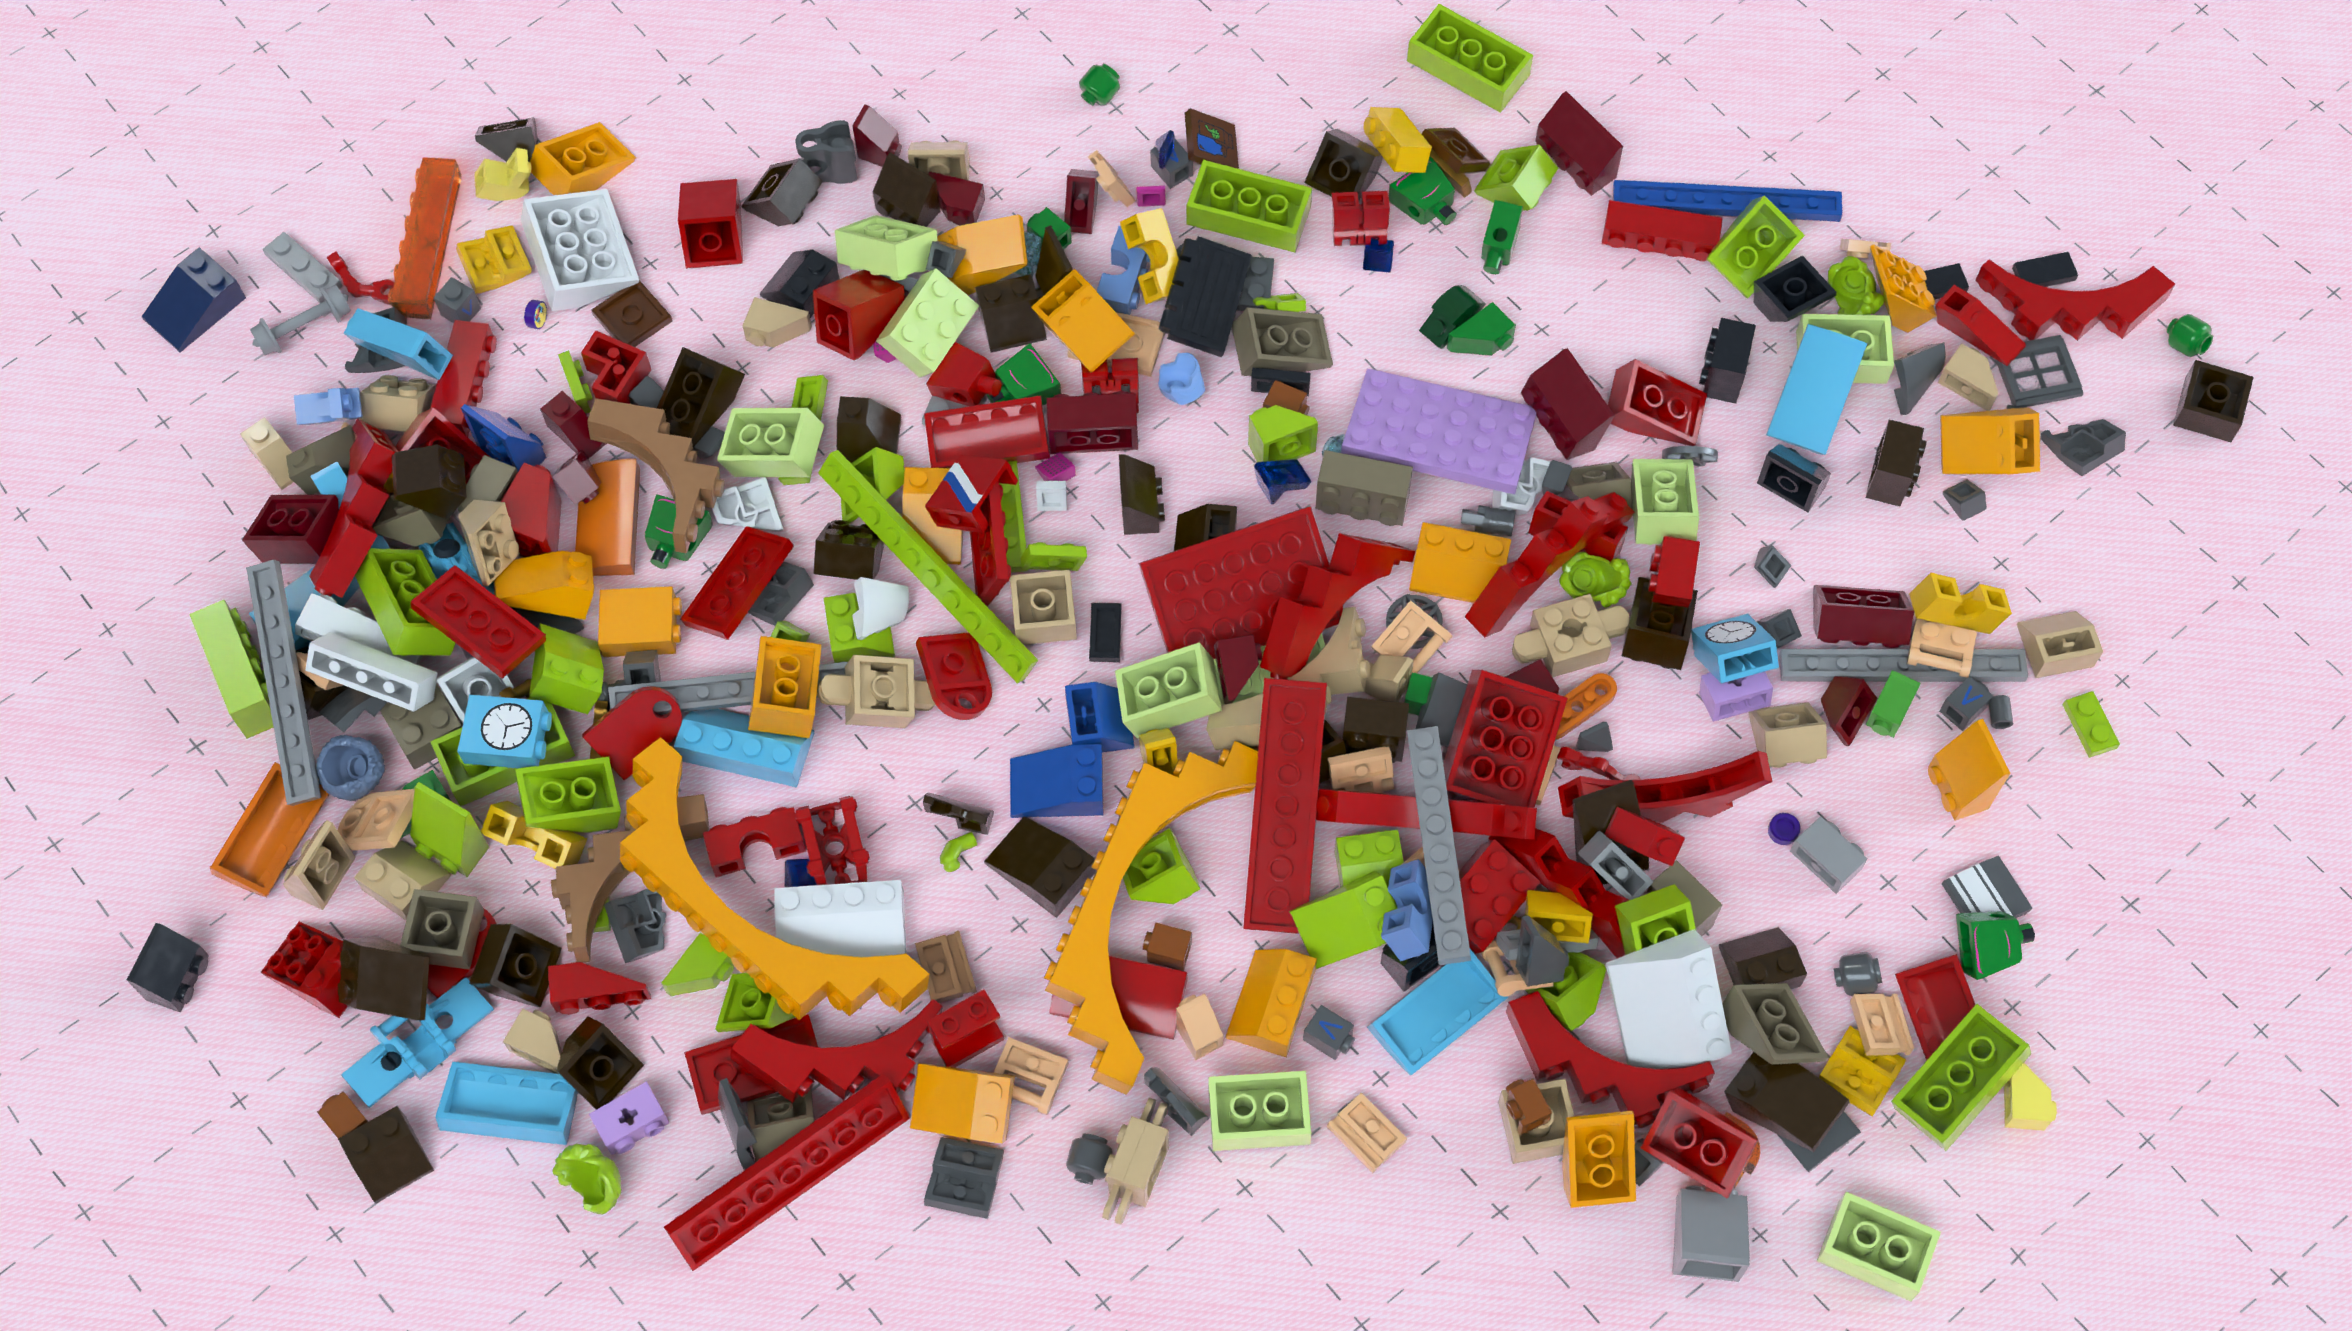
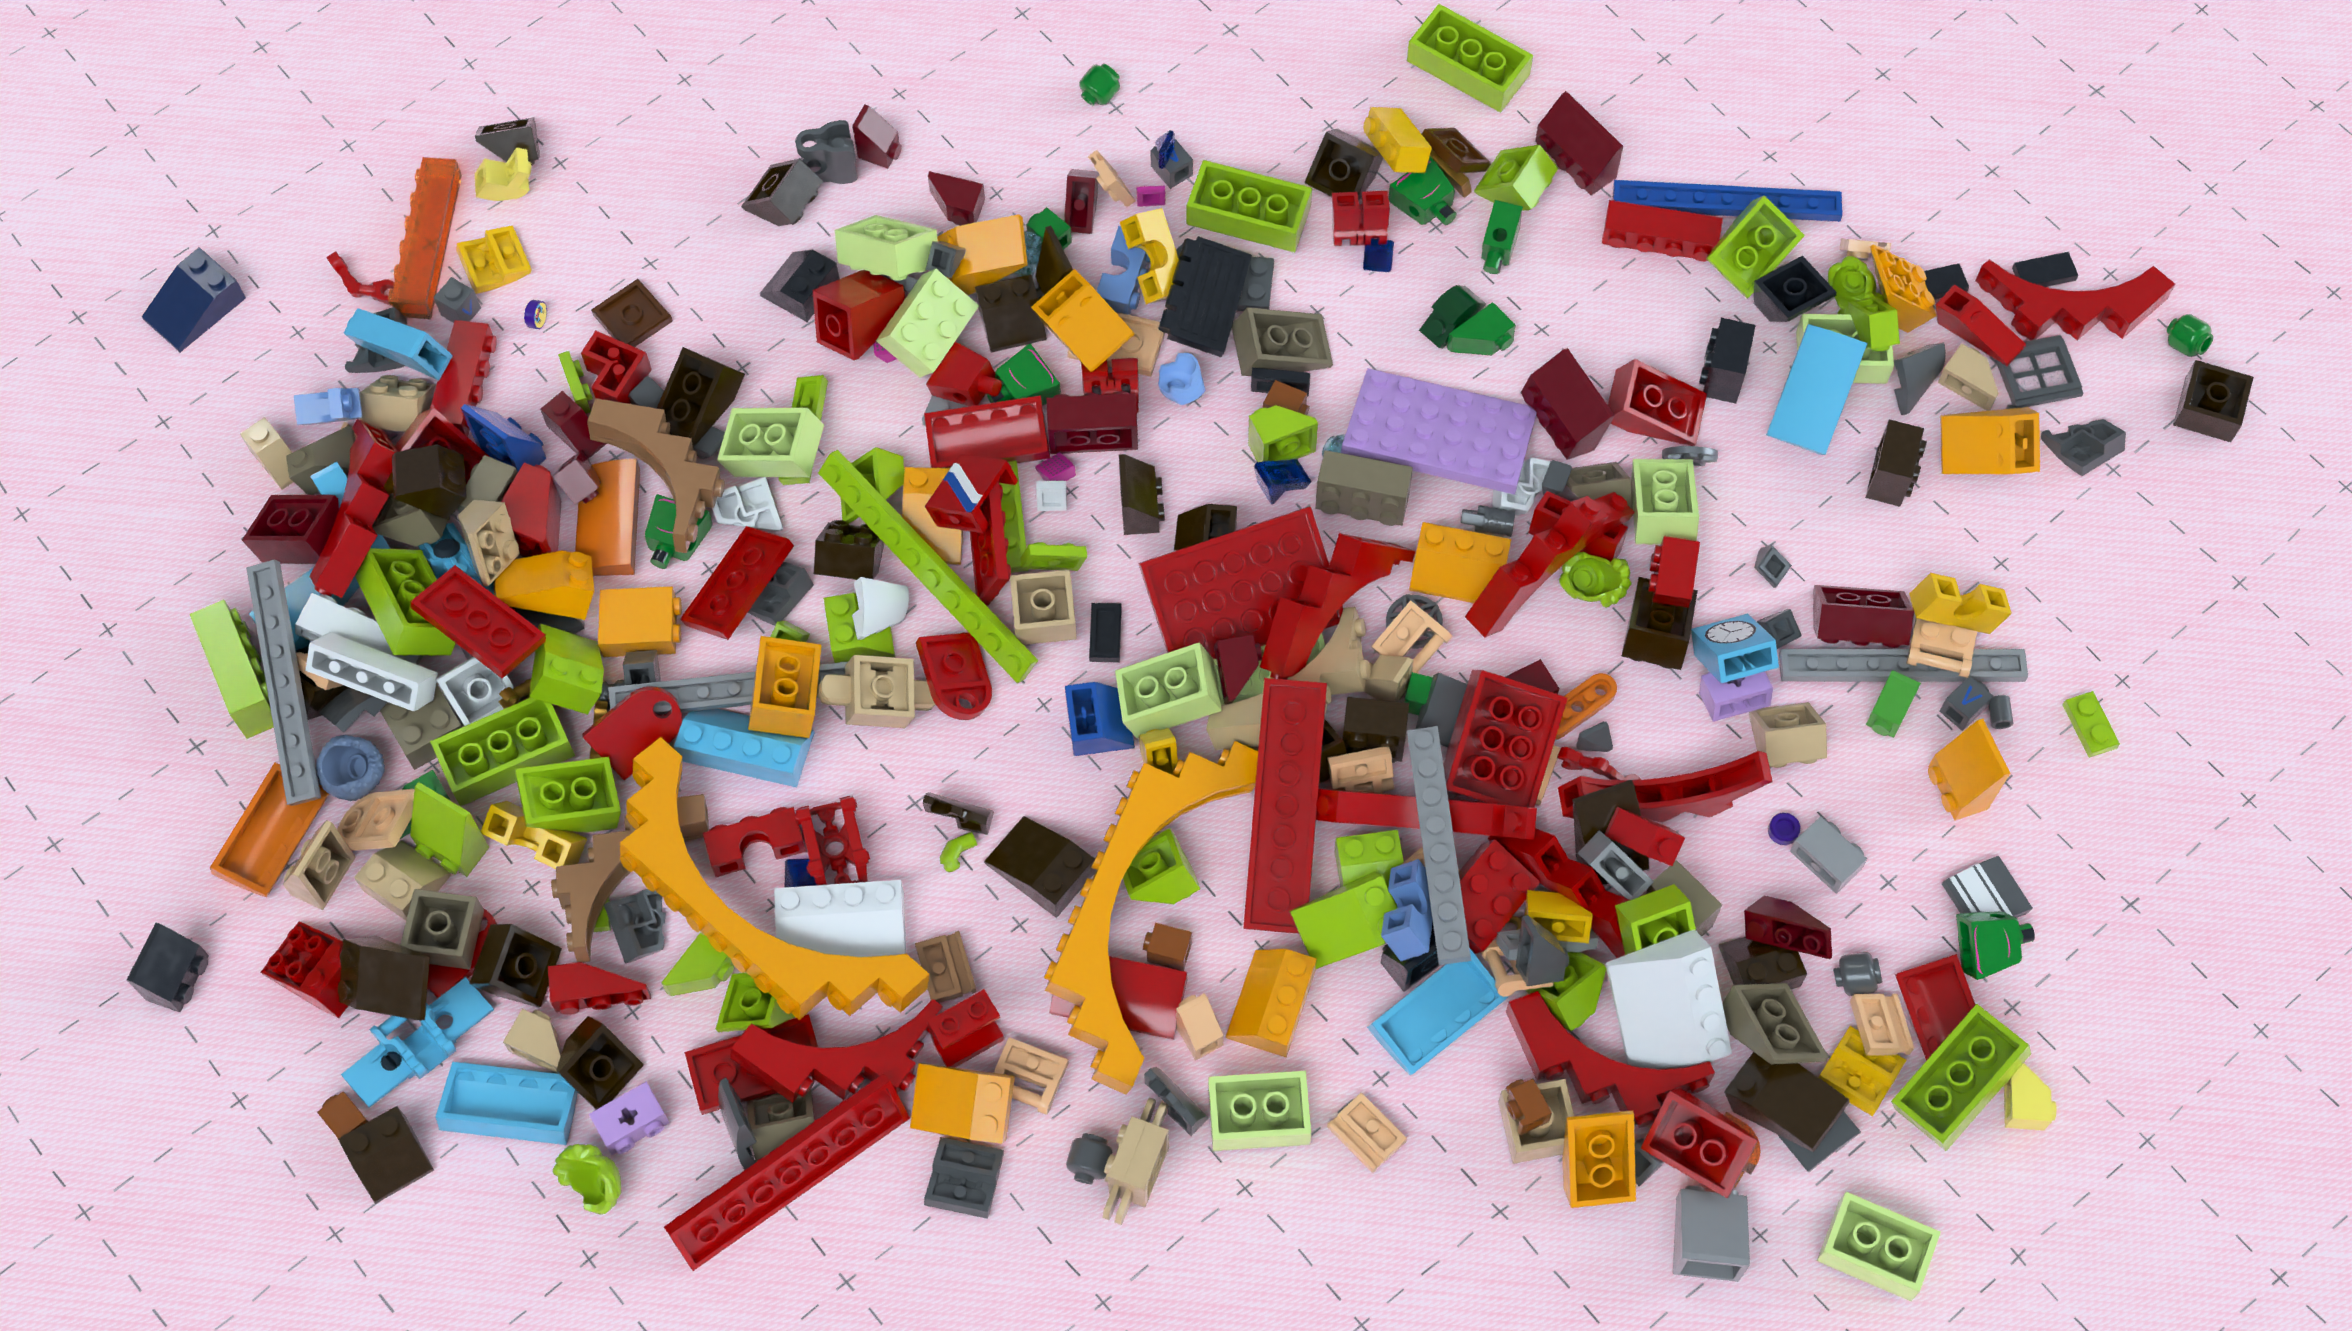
light grey piece [250,285,351,355] -> none
light grey plate [262,232,343,303] -> none
medium azure brick [457,694,552,768] -> none
white slope [521,189,639,311] -> none
light orange slope [531,122,636,195] -> none
red slope [678,179,743,268] -> none
tan slope [742,297,812,348] -> none
dark brown slope [836,396,902,463] -> none
dark brown slope [872,152,940,227] -> none
tan slope [908,141,969,180] -> none
blue slope [1010,744,1104,818] -> none
reddish brown tile [1184,108,1239,169] -> none
lime plate [1253,293,1306,312] -> none
dark grey brick [1303,1005,1355,1061] -> none
tan brick [1512,594,1630,677] -> none
black slope [1757,443,1831,513] -> none
dark red slope [1821,676,1878,746] -> none
dark grey slope [1943,479,1987,521] -> none
tan slope [2017,611,2103,678] -> none
none -> dark red slope [1744,895,1832,959]
none -> lime slope [1848,297,1900,351]

